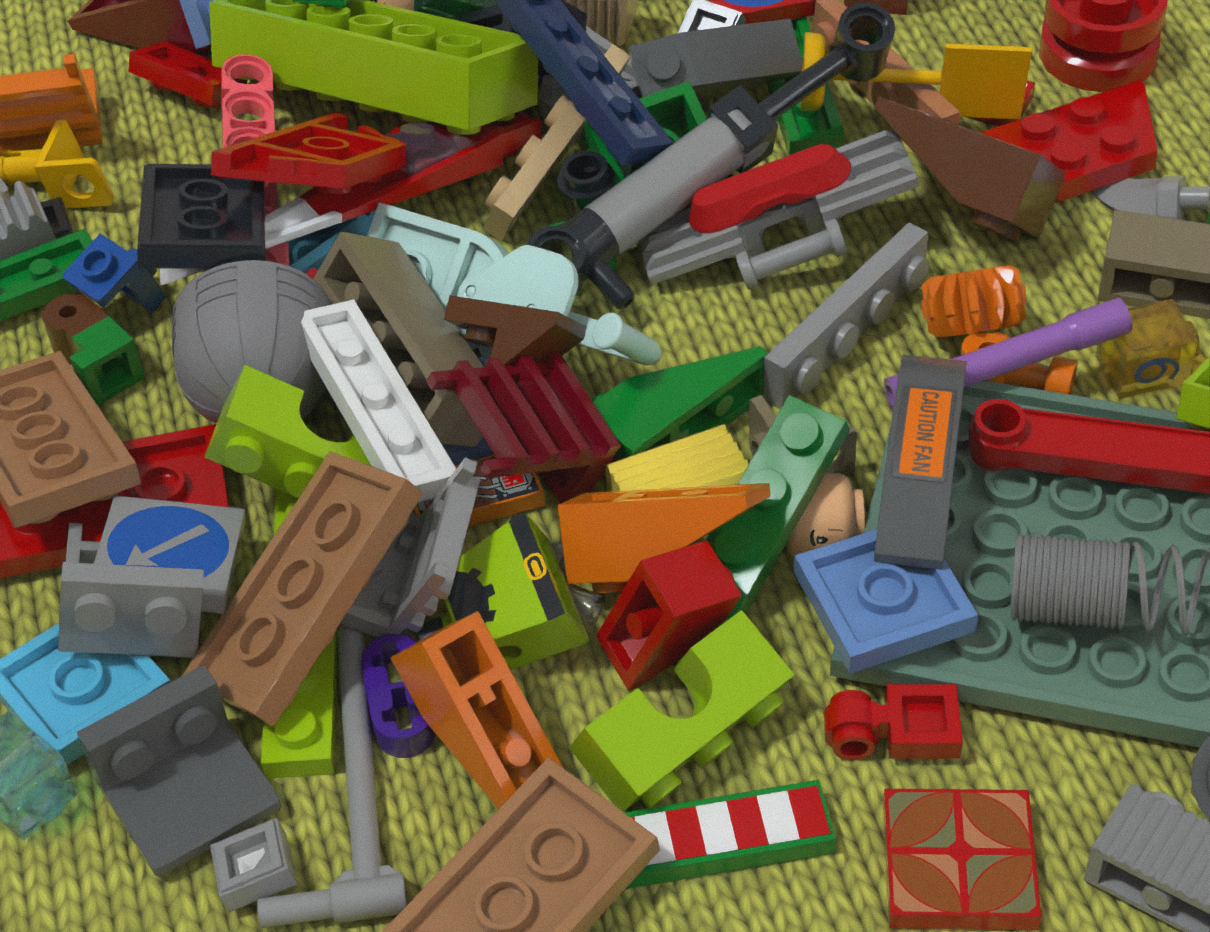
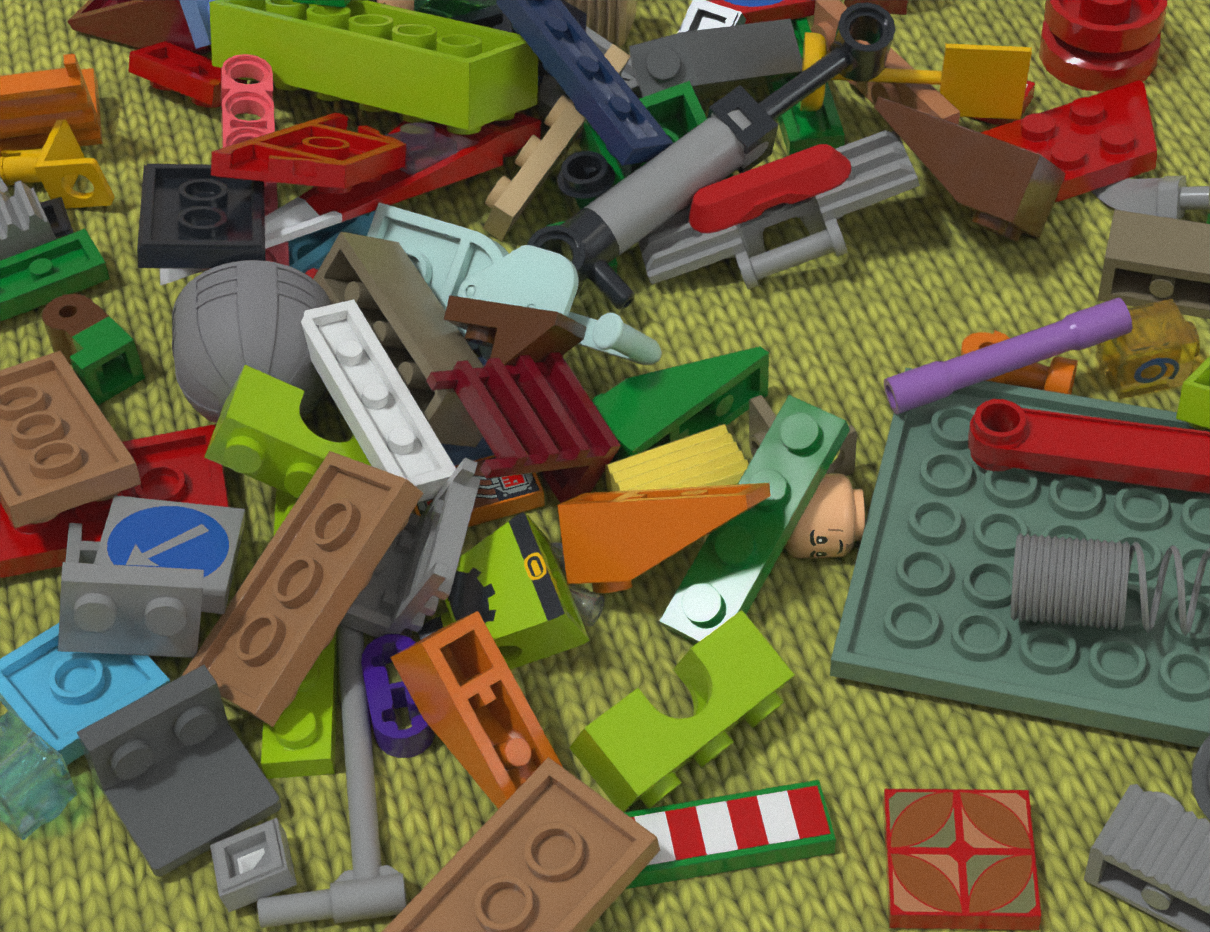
blue bracket [63,233,167,313] -> none
red slope [596,540,742,691] -> none
light grey plate [763,222,929,409] -> none
medium blue plate [794,529,978,674] -> none
red plate [823,684,963,760] -> none
dark grey slope [874,355,967,570] -> none
orange gear [921,265,1027,337] -> none

